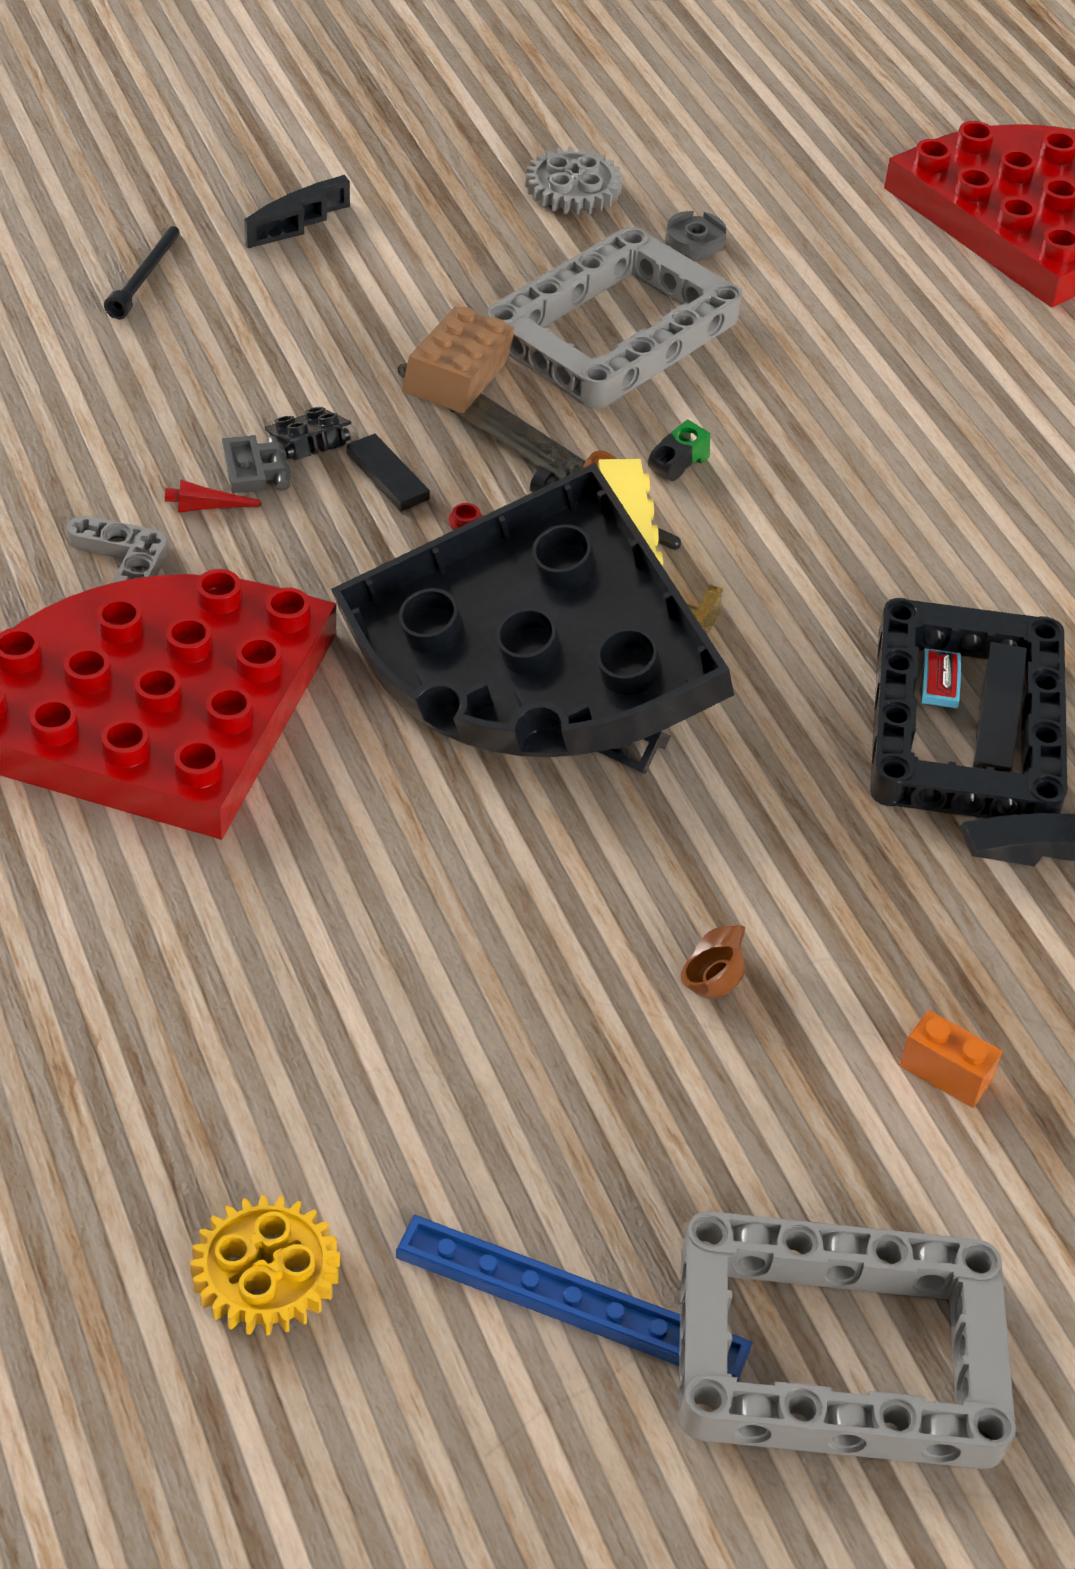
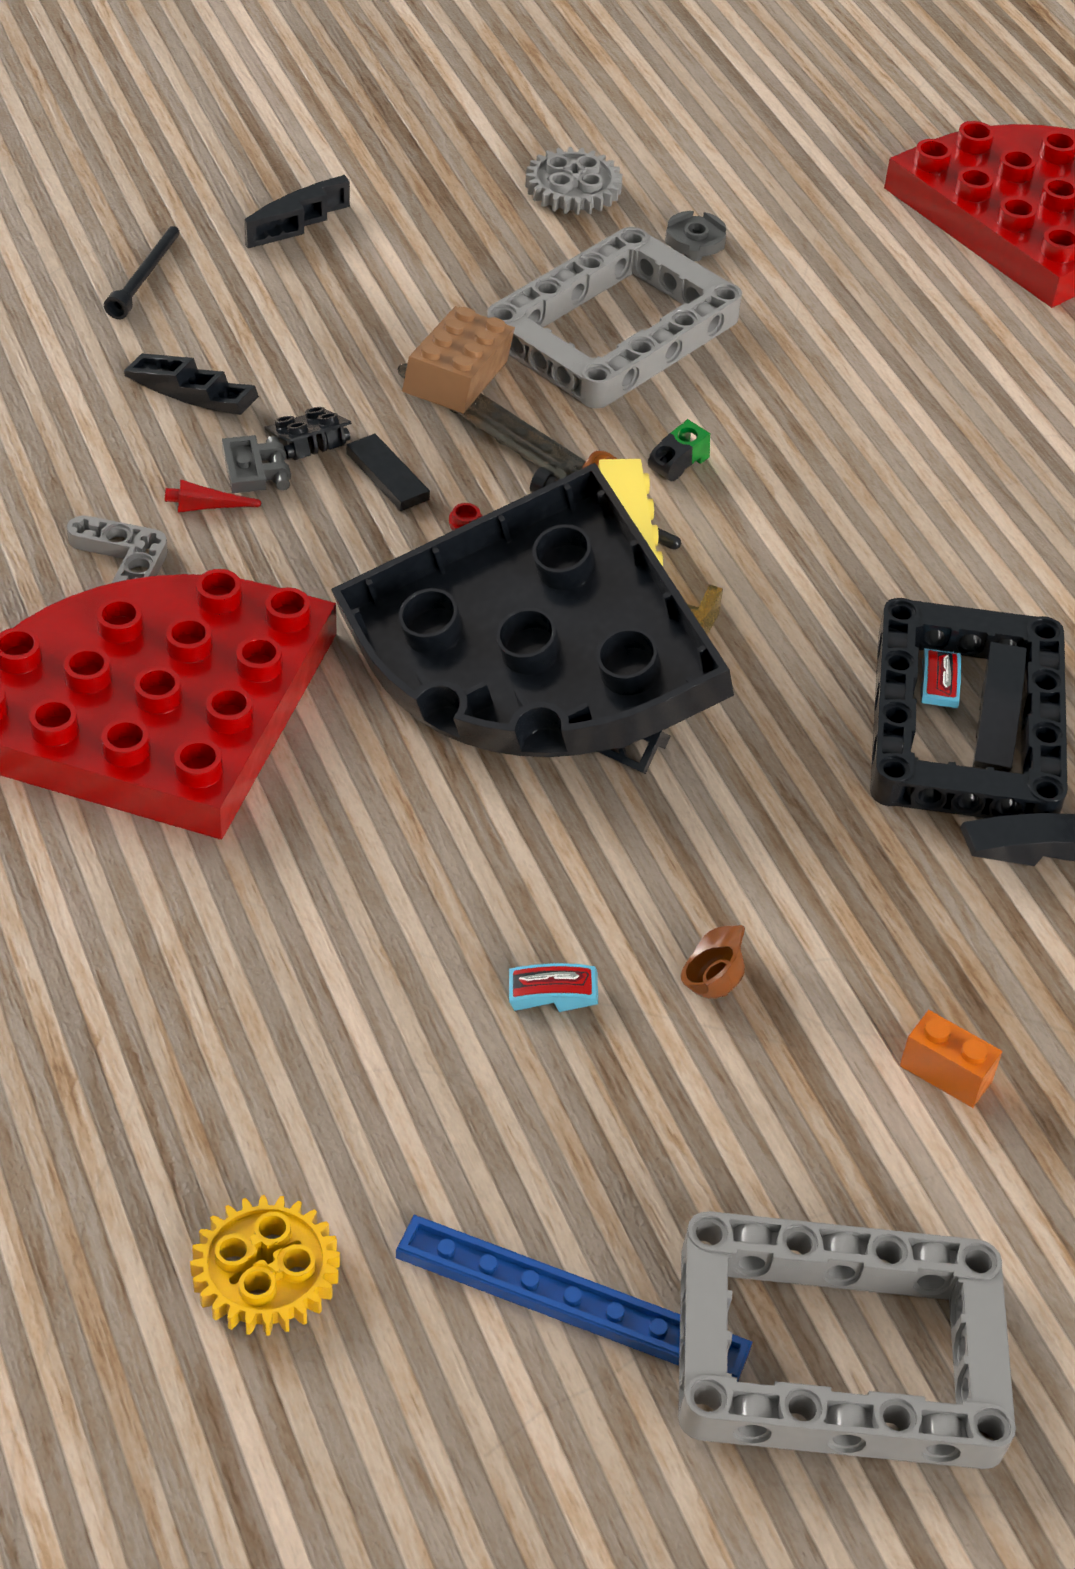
none -> black slope [124,353,259,415]
none -> slope [509,963,598,1012]

